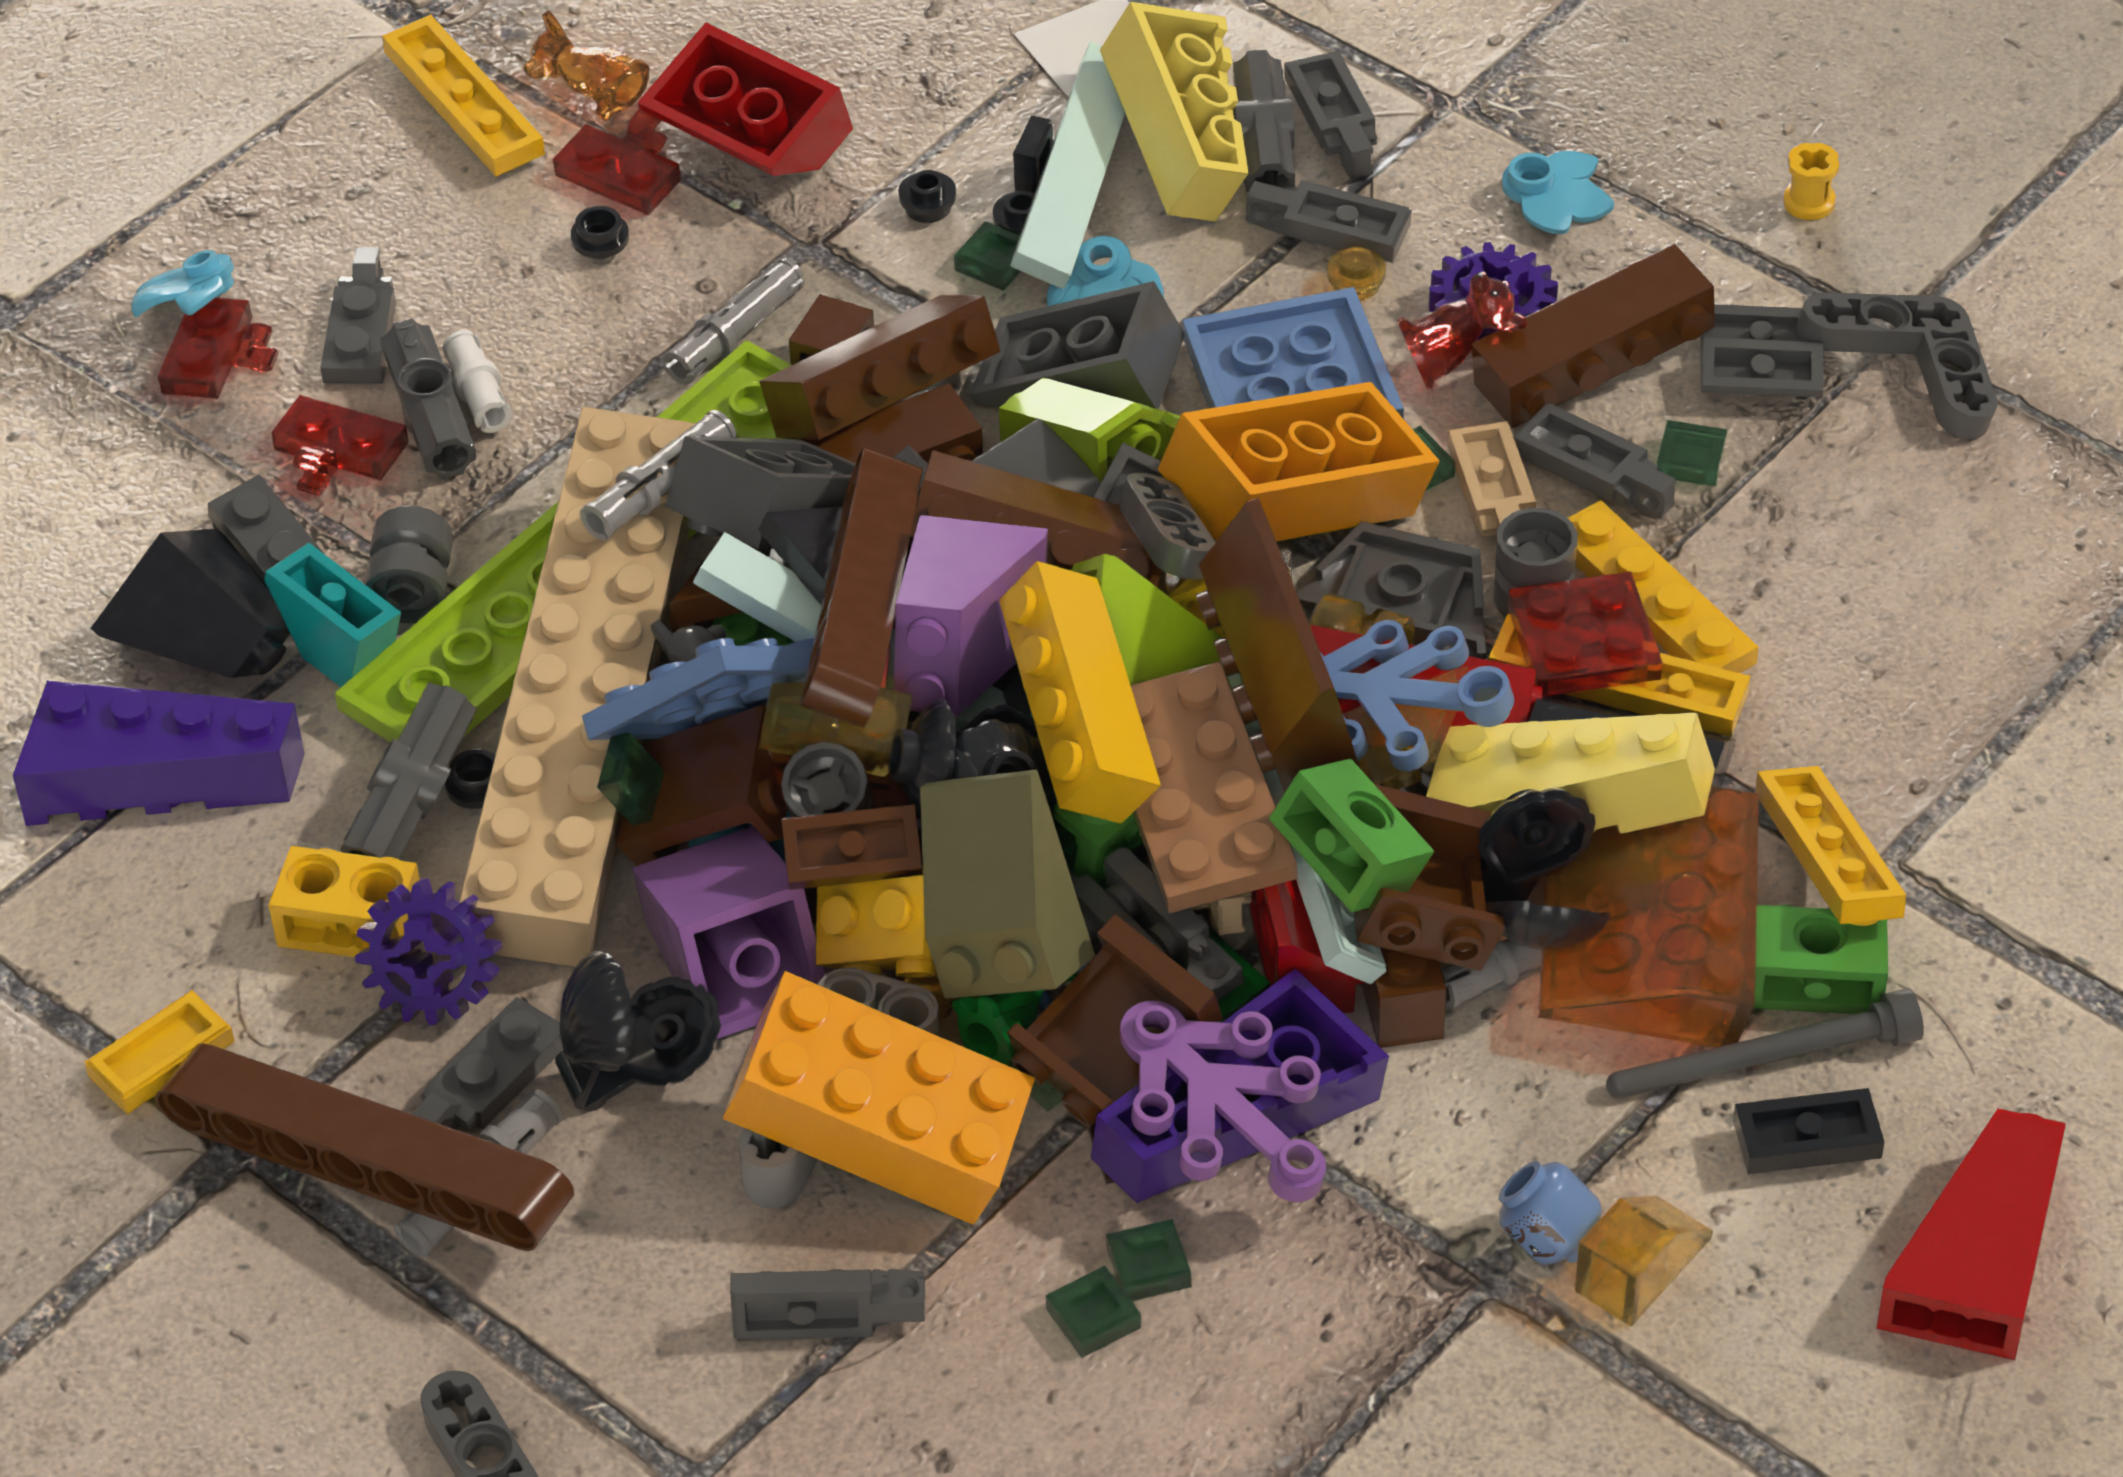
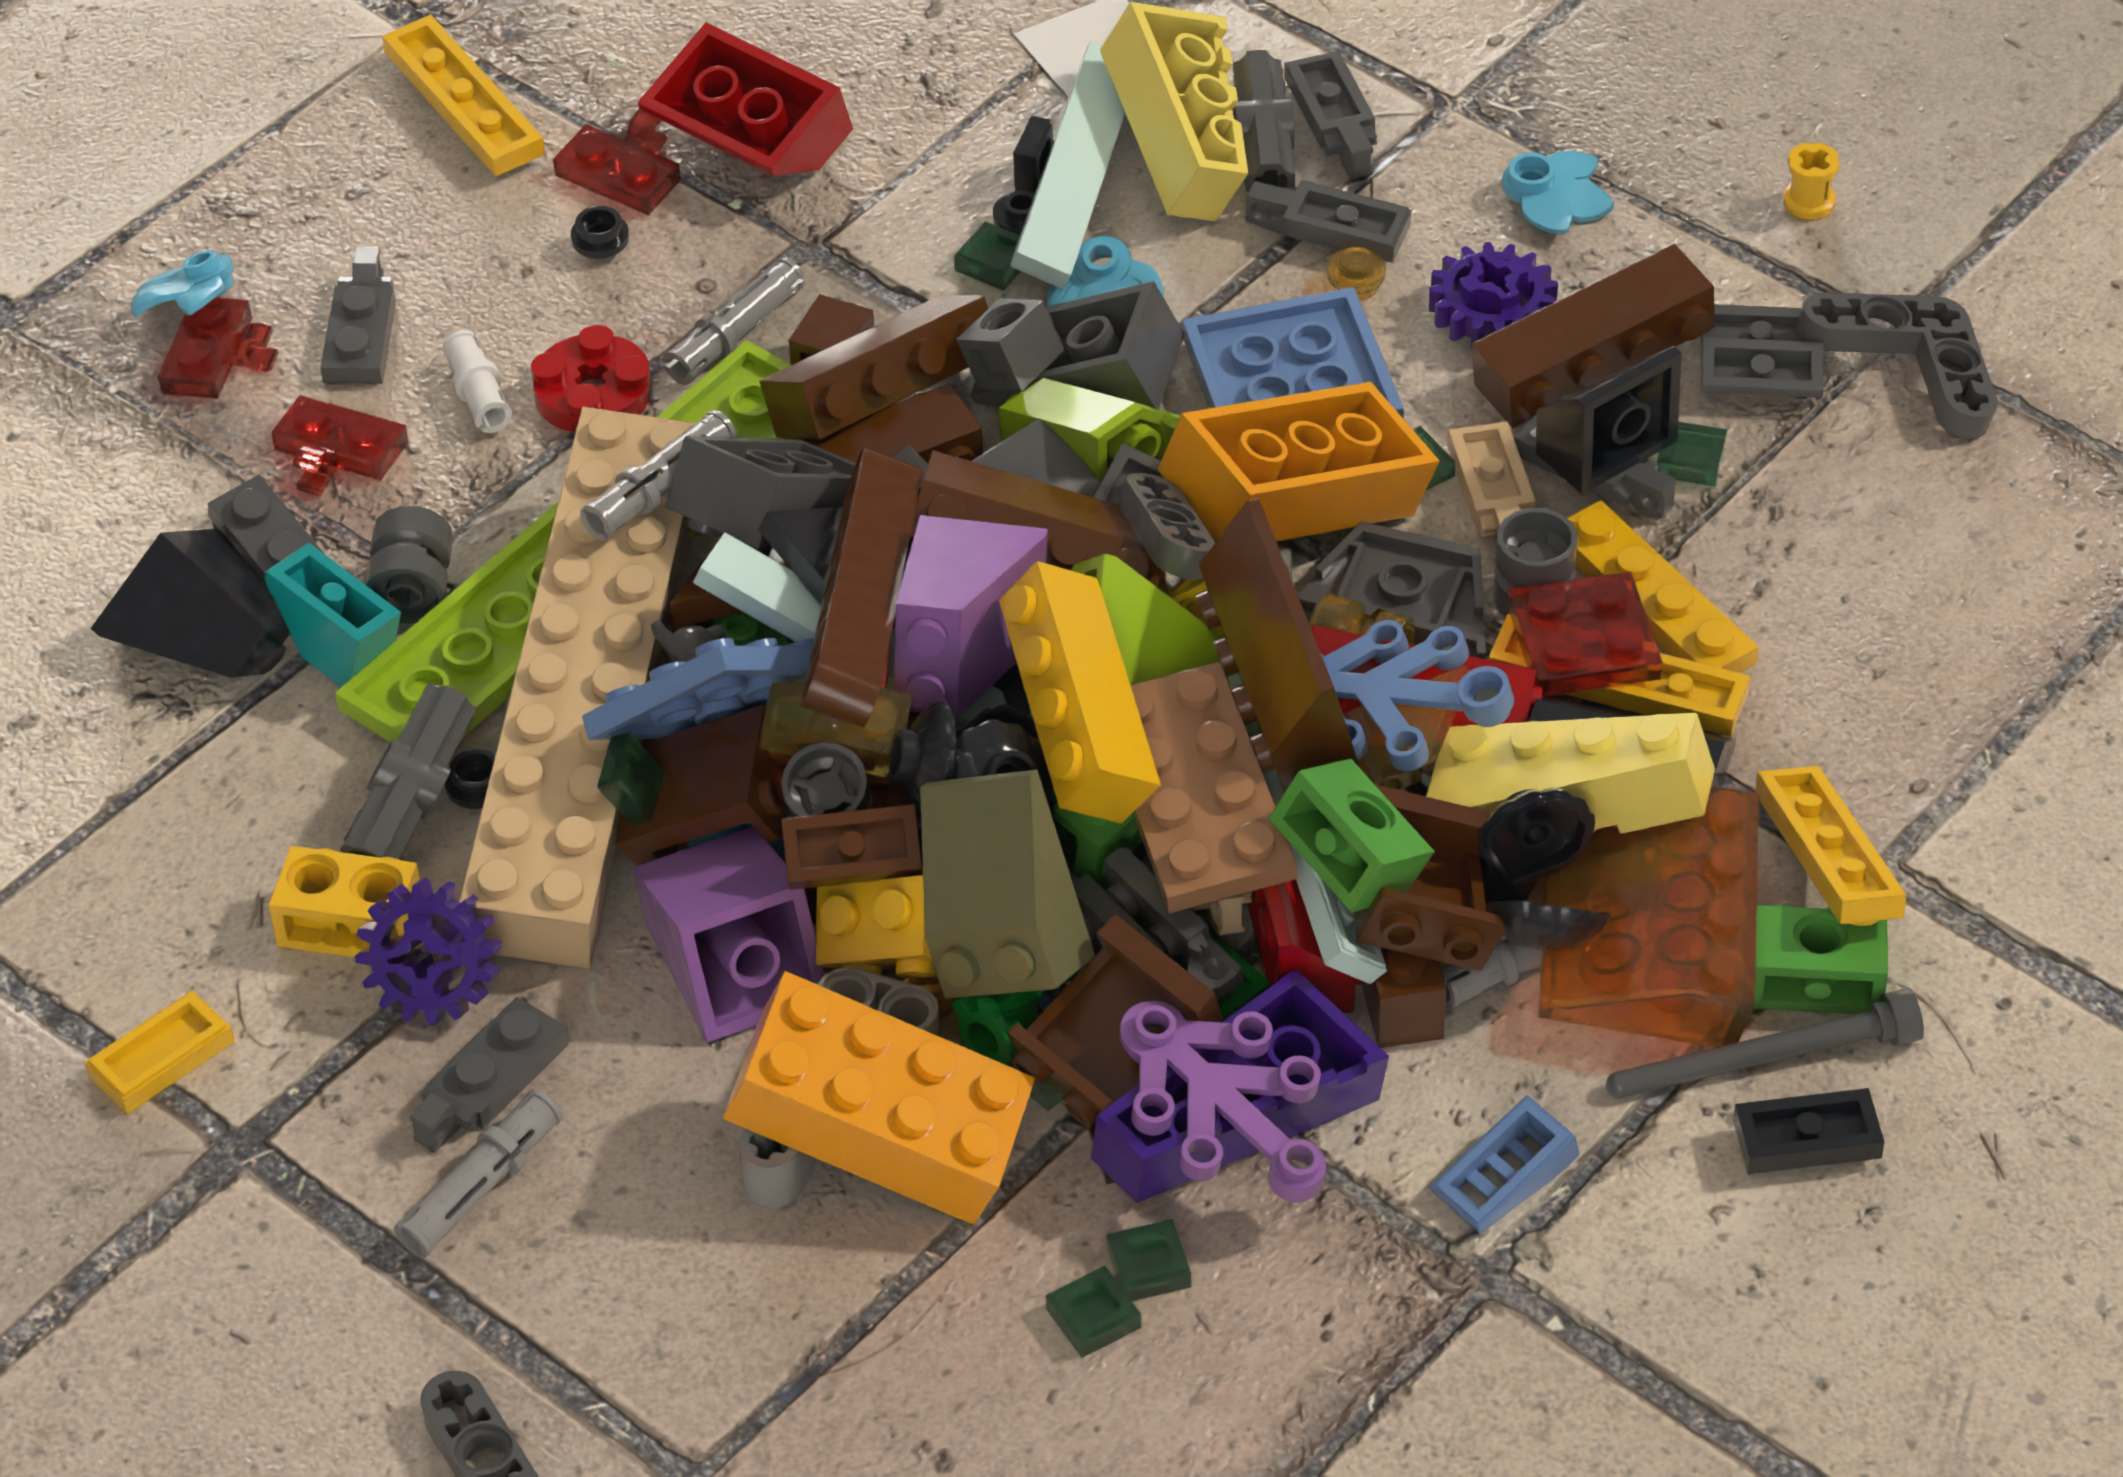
dark purple wedge [12,680,305,826] -> none
reddish brown beam [155,1043,574,1251] -> none
dark grey piece [380,318,476,479] -> none
clear orange animal [523,11,649,121] -> none
black animal [555,950,721,1111] -> none
dark grey hinge [730,1269,926,1341] -> none
black plate [898,170,956,223] -> none
clear red animal [1397,272,1528,390] -> none
medium blue head [1499,1161,1602,1265] -> none
clear yellow slope [1575,1195,1713,1327] -> none
red slope [1876,1108,2066,1360] -> none
none -> red plate [531,325,652,432]
none -> dark grey brick [956,298,1064,392]
none -> medium blue slope [1431,1095,1580,1234]
none -> black slope [1536,346,1682,494]

